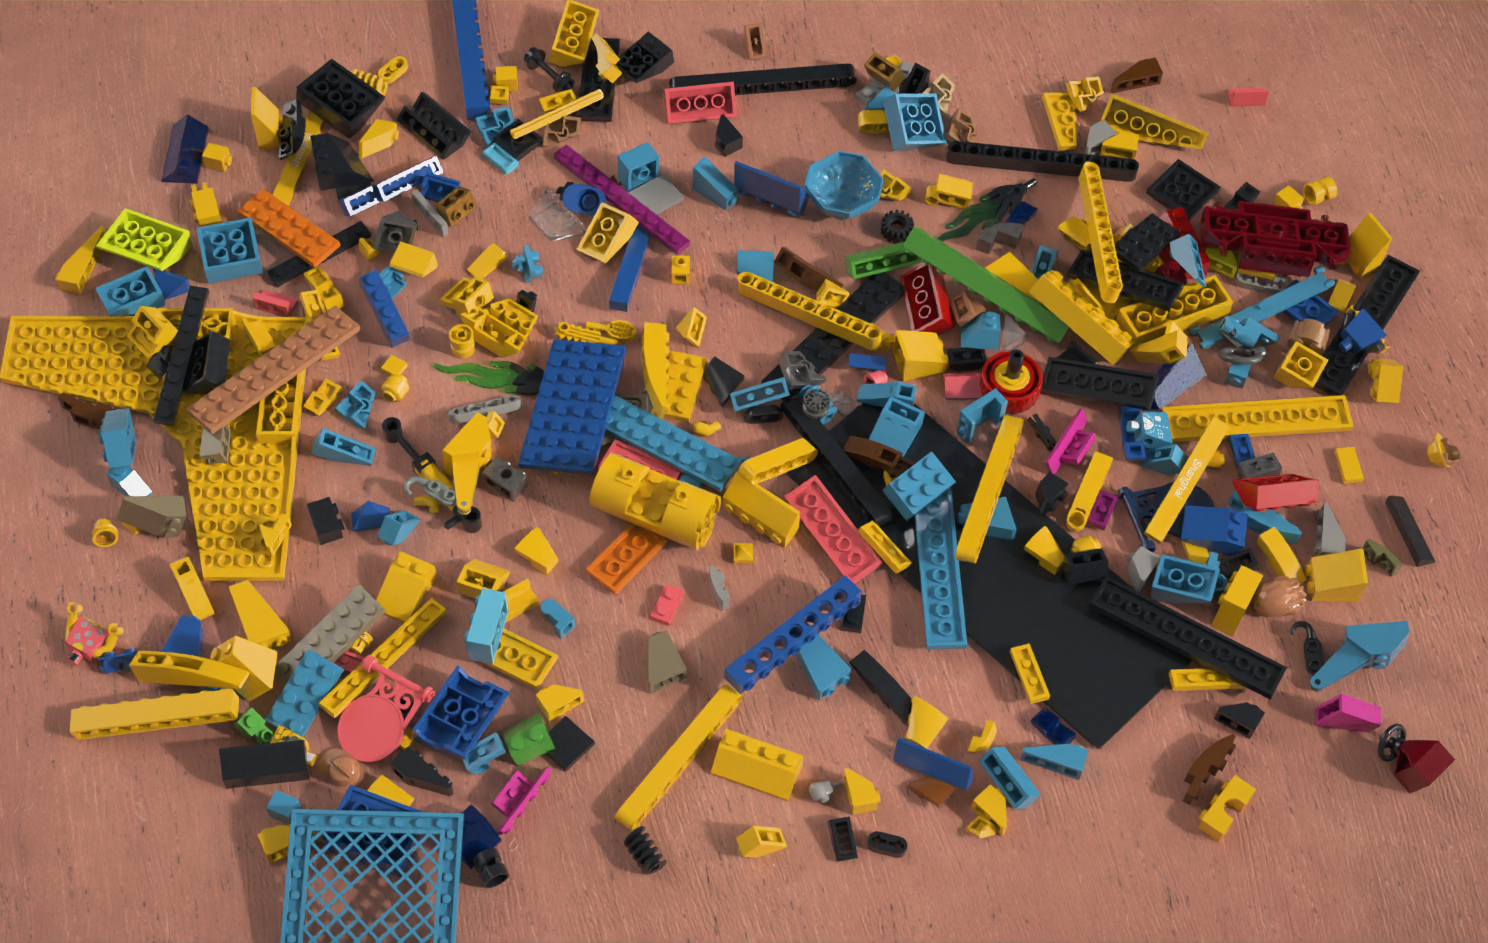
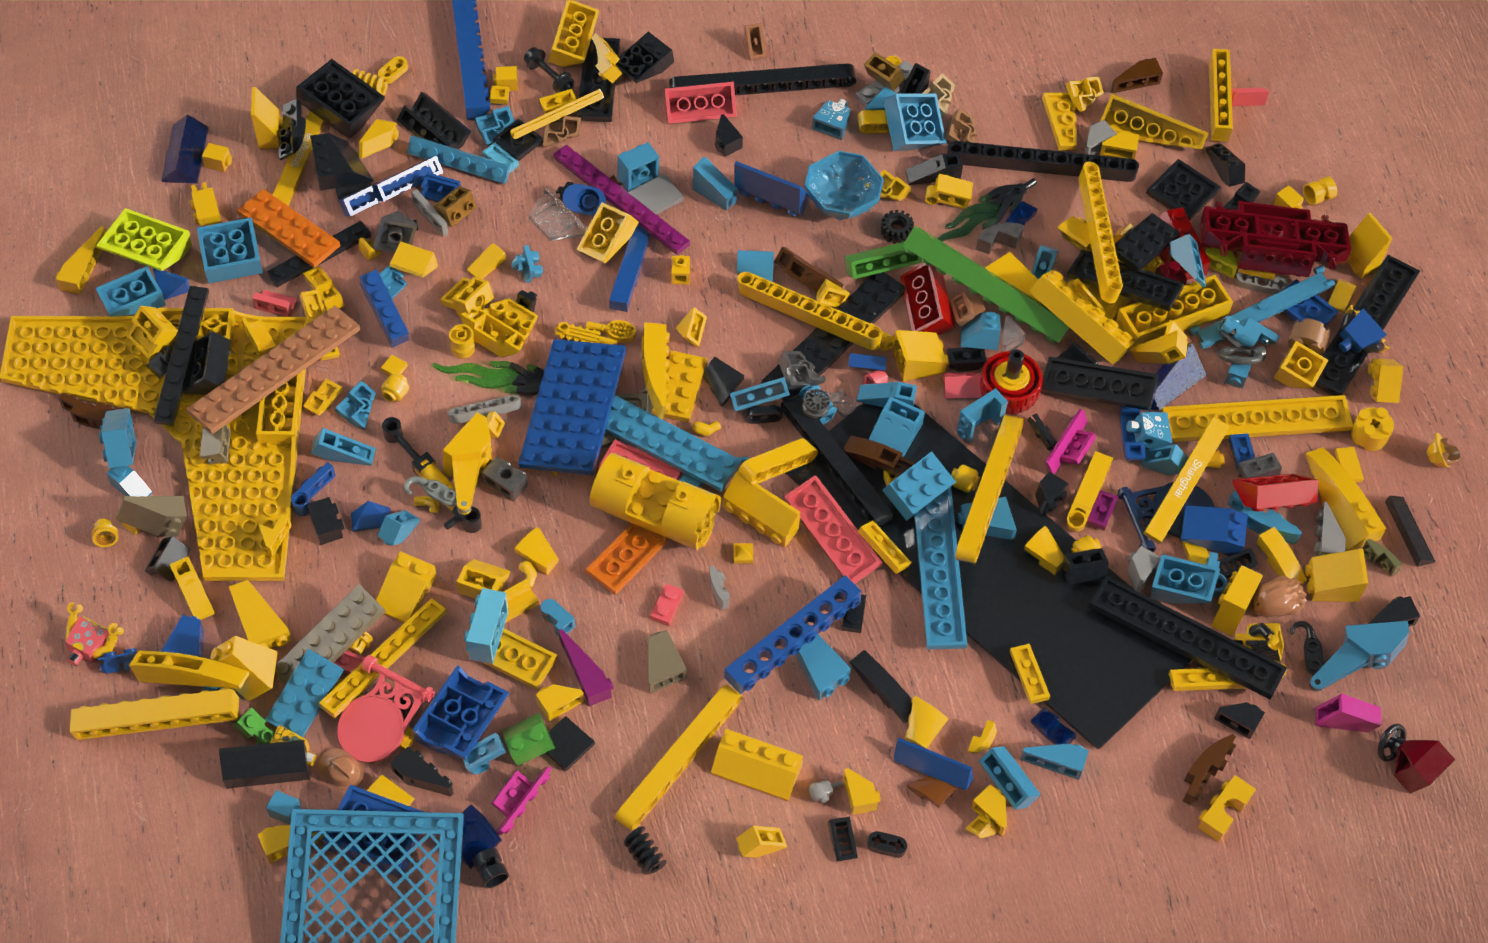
none -> black panel [144,536,190,581]
none -> blue plate [291,462,336,516]
none -> dark azure plate [407,136,510,184]
none -> yellow arm [519,561,537,589]
none -> magenta slope [559,629,614,706]
none -> dark azure torso [812,99,850,140]
none -> black slope [906,152,963,185]
none -> yellow head [951,465,980,493]
none -> black slope [1206,143,1245,187]
none -> yellow brick [1209,48,1233,142]
none -> torso [1235,623,1287,678]
none -> yellow wedge [1306,447,1386,551]
none -> yellow brick [1350,407,1394,451]
none -> black slope [1368,596,1420,627]

